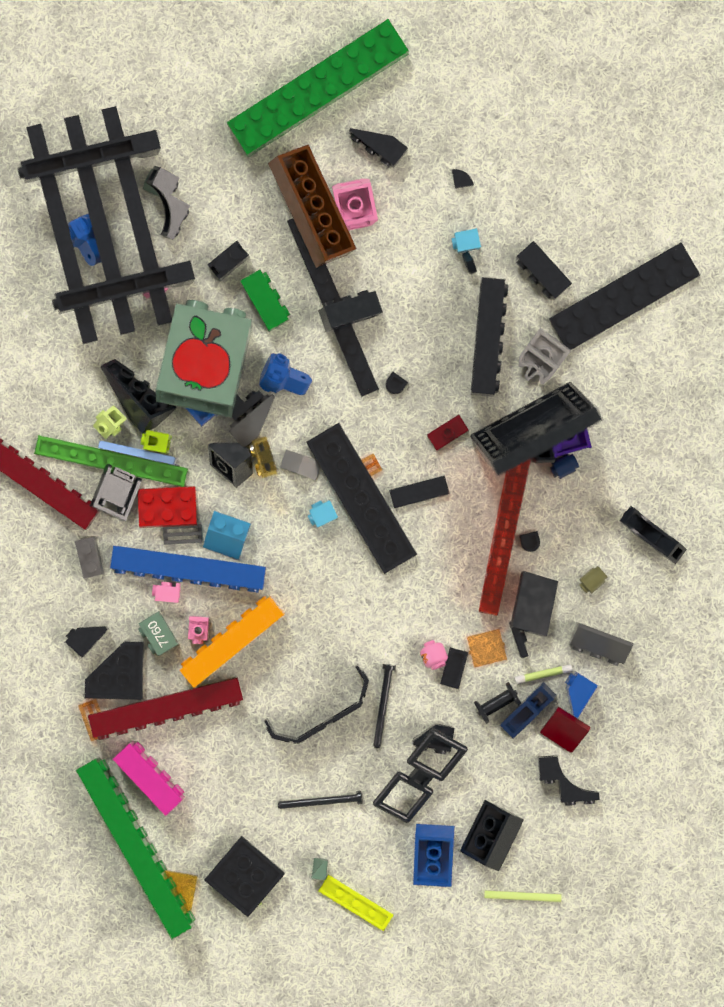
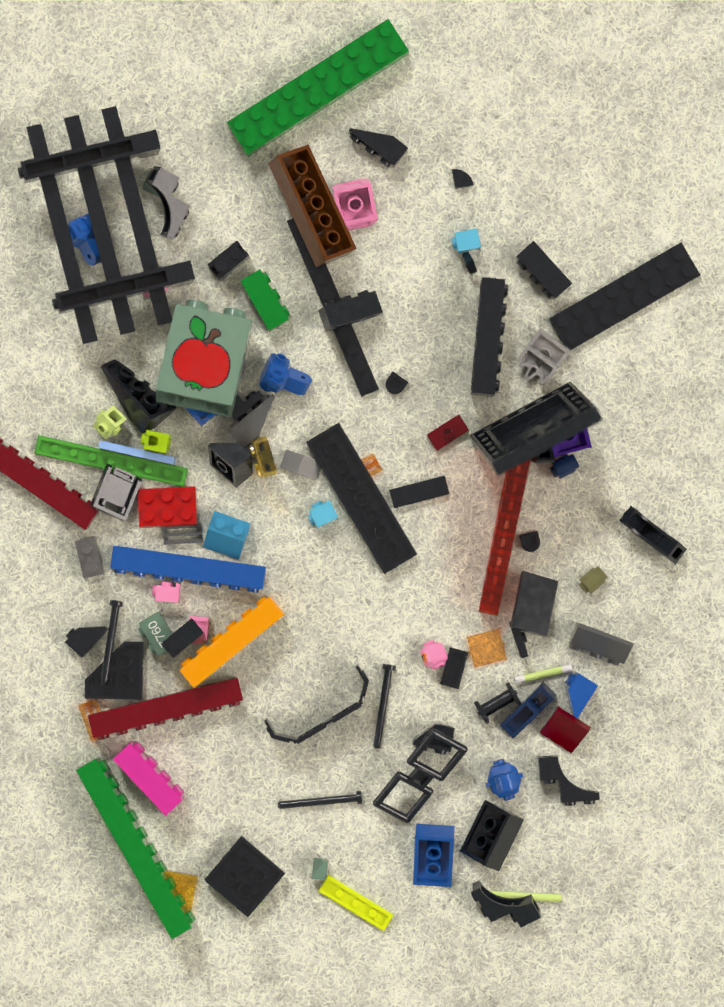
none -> black bar [101,600,123,685]
none -> black slope [161,618,204,658]
none -> black arch [471,880,541,928]
none -> blue piece [485,759,523,801]

